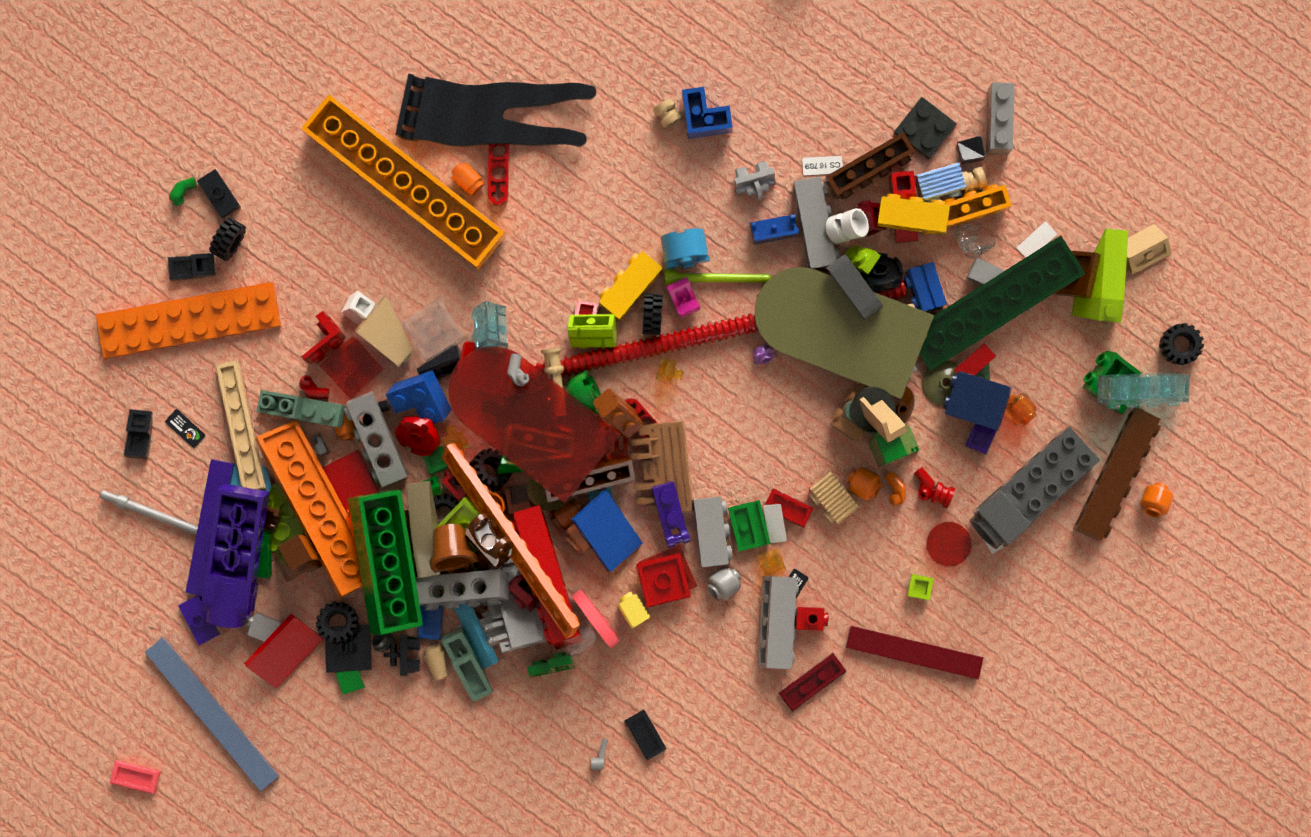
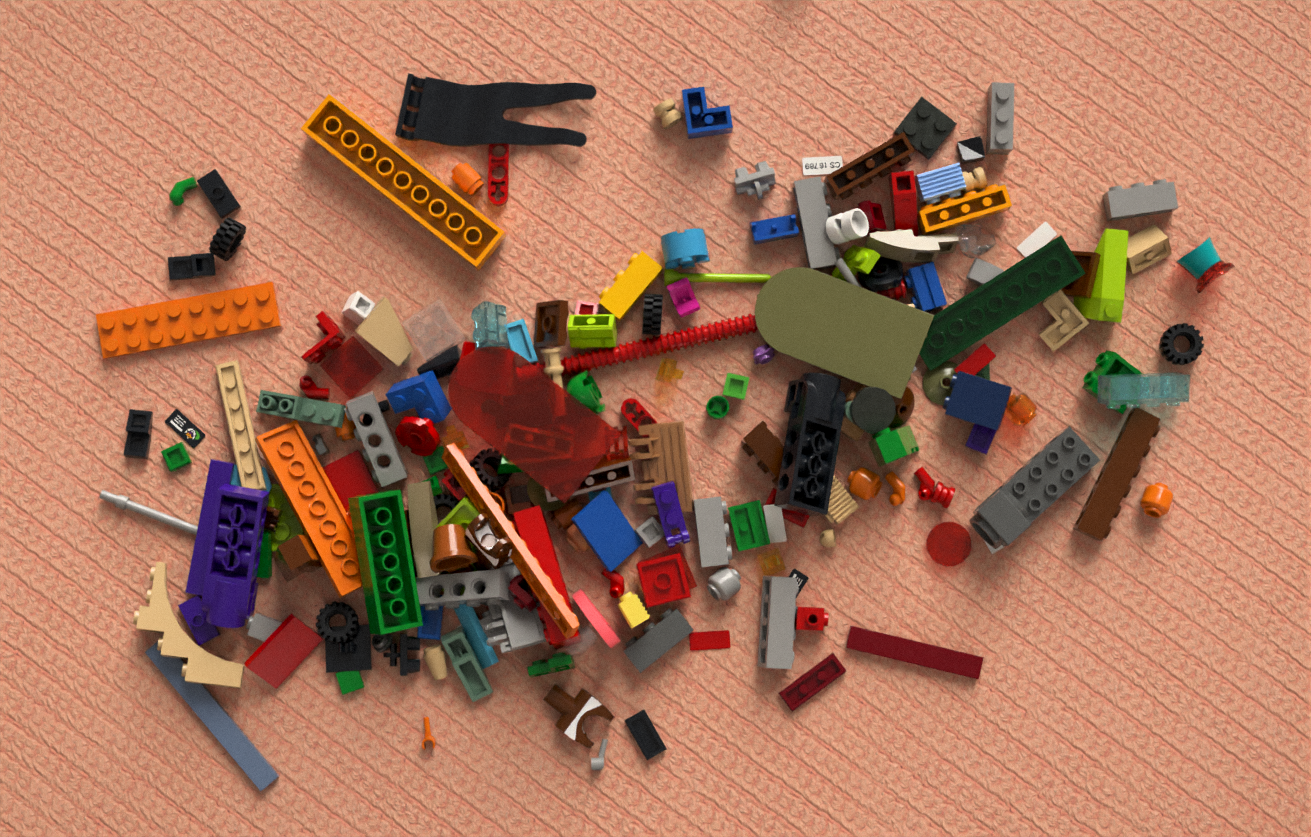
coral tile [110,760,161,794] -> none
light grey arm [507,354,529,386] -> none
dark orange brick [593,388,643,438] -> none
dark grey beam [826,254,883,320] -> none
tan panel [859,397,907,442] -> none
yellow brick [878,194,950,236] -> none
lime plate [906,574,934,600] -> none
none -> tan arch [133,562,244,689]
none -> green tile [161,442,192,472]
none -> orange hand [422,717,436,750]
none -> medium azure tile [503,319,539,368]
none -> reddish brown plate [534,300,569,348]
none -> reddish brown connector [543,684,614,748]
none -> red arm [601,569,625,598]
none -> dark grey brick [623,608,693,673]
none -> light grey plate [634,516,664,548]
none -> red sticker [689,630,731,651]
none -> green wheel [706,396,729,420]
none -> bright green tile [722,373,749,400]
none -> reddish brown wedge [741,421,784,487]
none -> black brick [774,372,846,516]
none -> tan hinge [819,529,836,547]
none -> dark tan slope [864,229,959,263]
none -> tan plate [1039,289,1089,352]
none -> light grey brick [1103,179,1178,221]
none -> teal hat [1176,237,1235,294]

